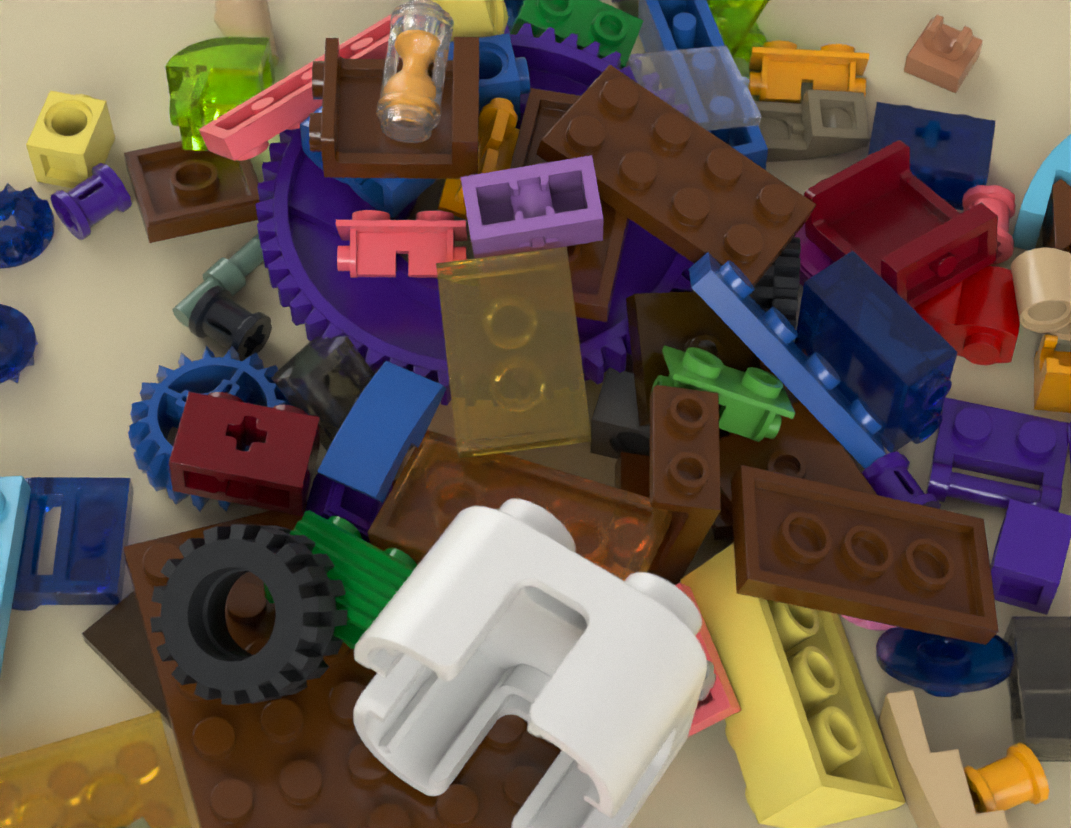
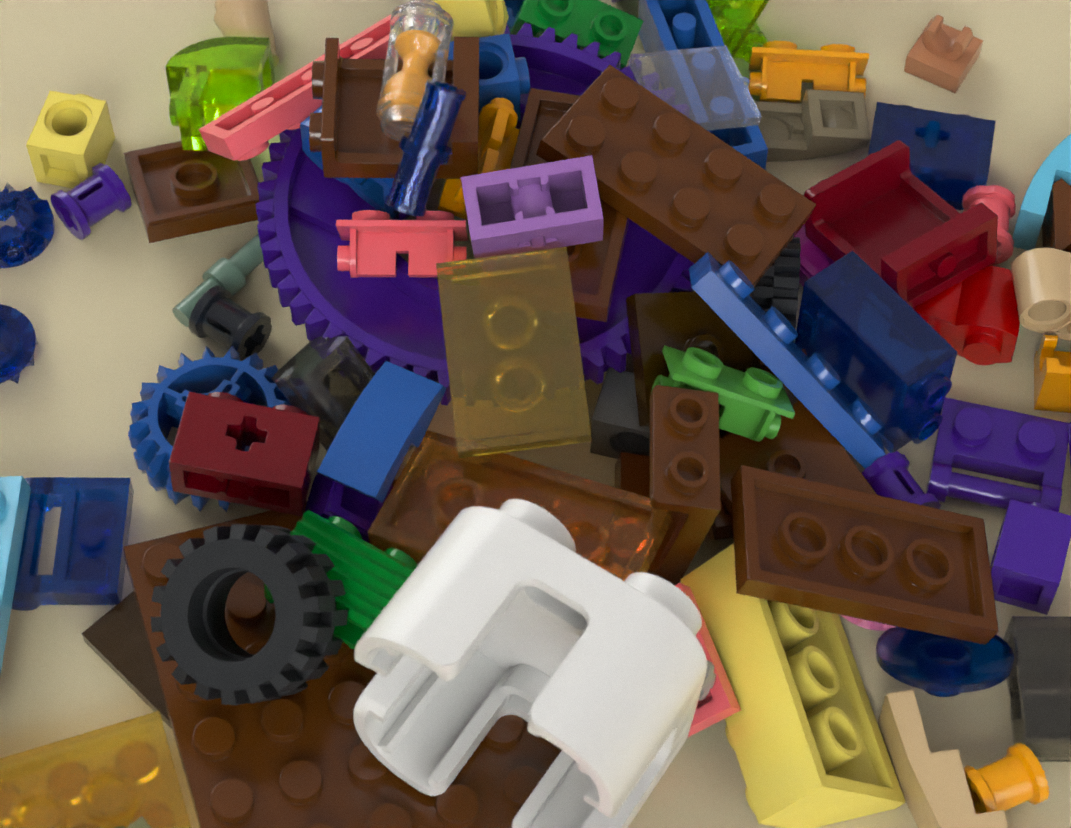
none -> clear blue pin [385,79,467,217]

